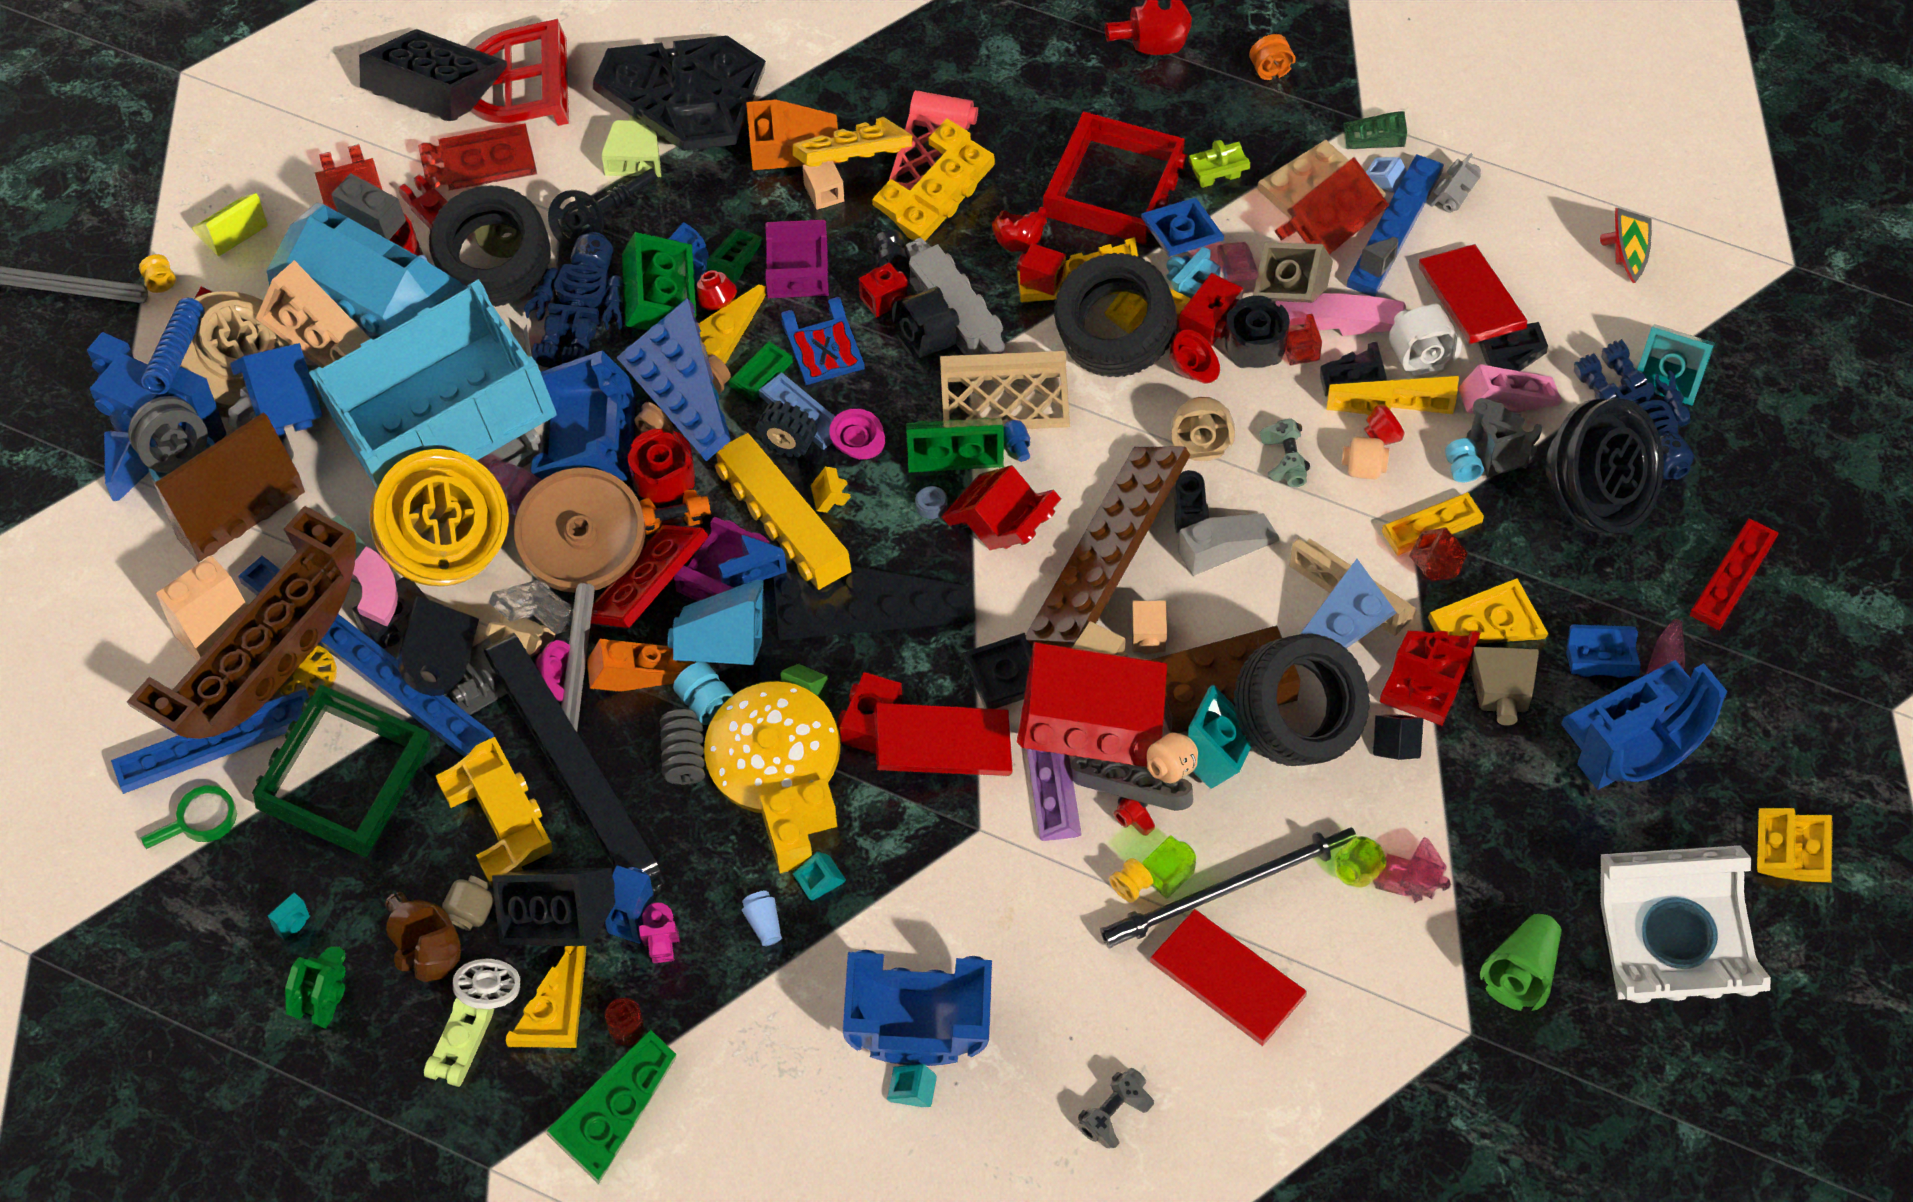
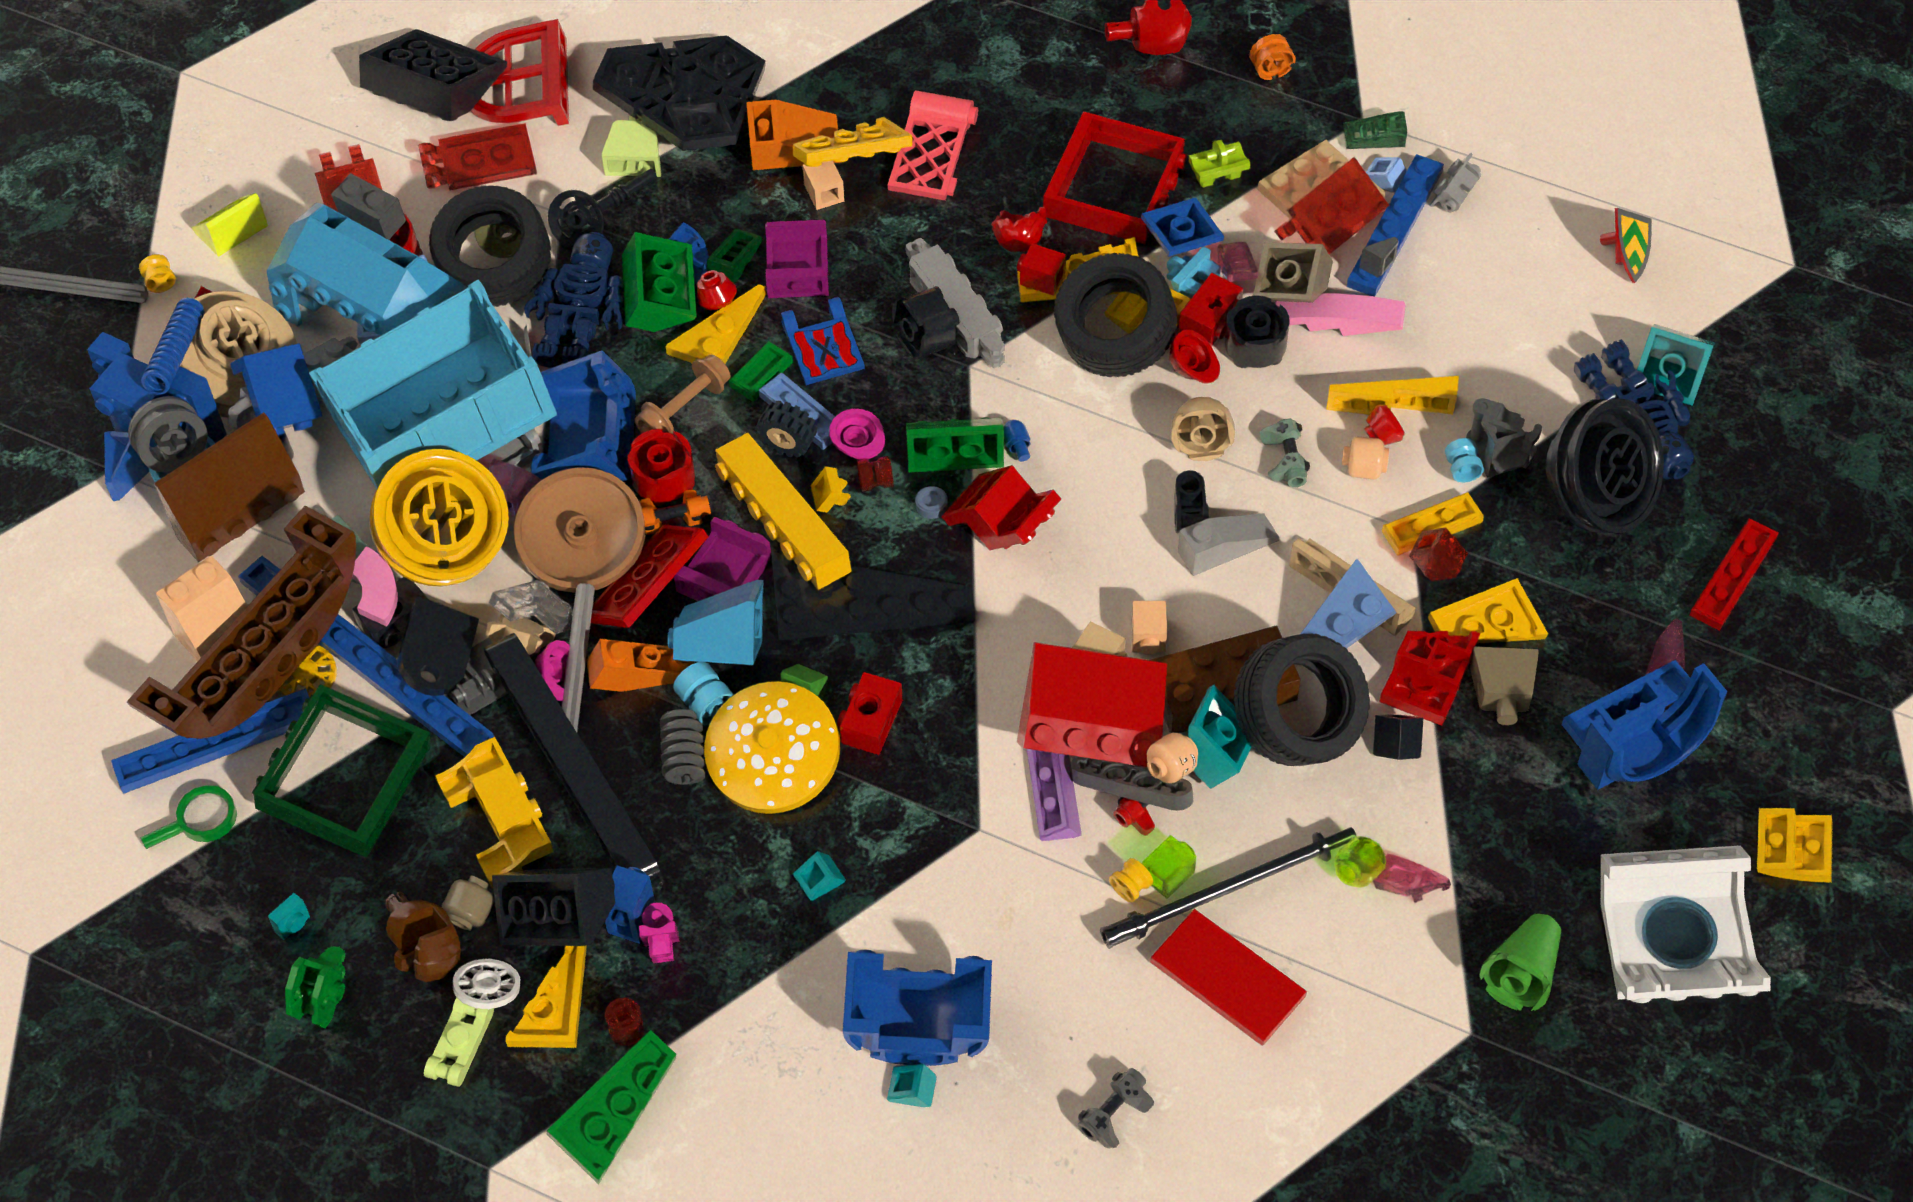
light nougat wedge [256,260,371,368] -> none
red hinge [398,174,448,229] -> none
blue wing [616,298,731,461] -> none
blue slope [718,535,787,588] -> none
light blue cone [742,891,782,946] -> none
yellow brick [760,778,837,873] -> none
red brick [859,262,909,318] -> none
yellow bracket [872,118,995,241] -> none
black wheel [874,230,908,272] -> none
red tile [874,703,1013,776] -> none
tan fence [940,351,1070,429] -> none
black tile [963,633,1032,709] -> none
reddish brown plate [1025,446,1191,648] -> none
clear red panel [1285,314,1322,366] -> none
black wing [1320,342,1388,397] -> none
white brick [1389,304,1462,378] -> none
clear pink slope [1400,837,1447,899] -> none
red tile [1419,244,1528,344] -> none
bright pink slope [1458,364,1562,413] -> none
black wing [1478,322,1548,371] -> none
blue bracket [1566,625,1641,678] -> none
none -> clear red wheel [857,456,894,492]

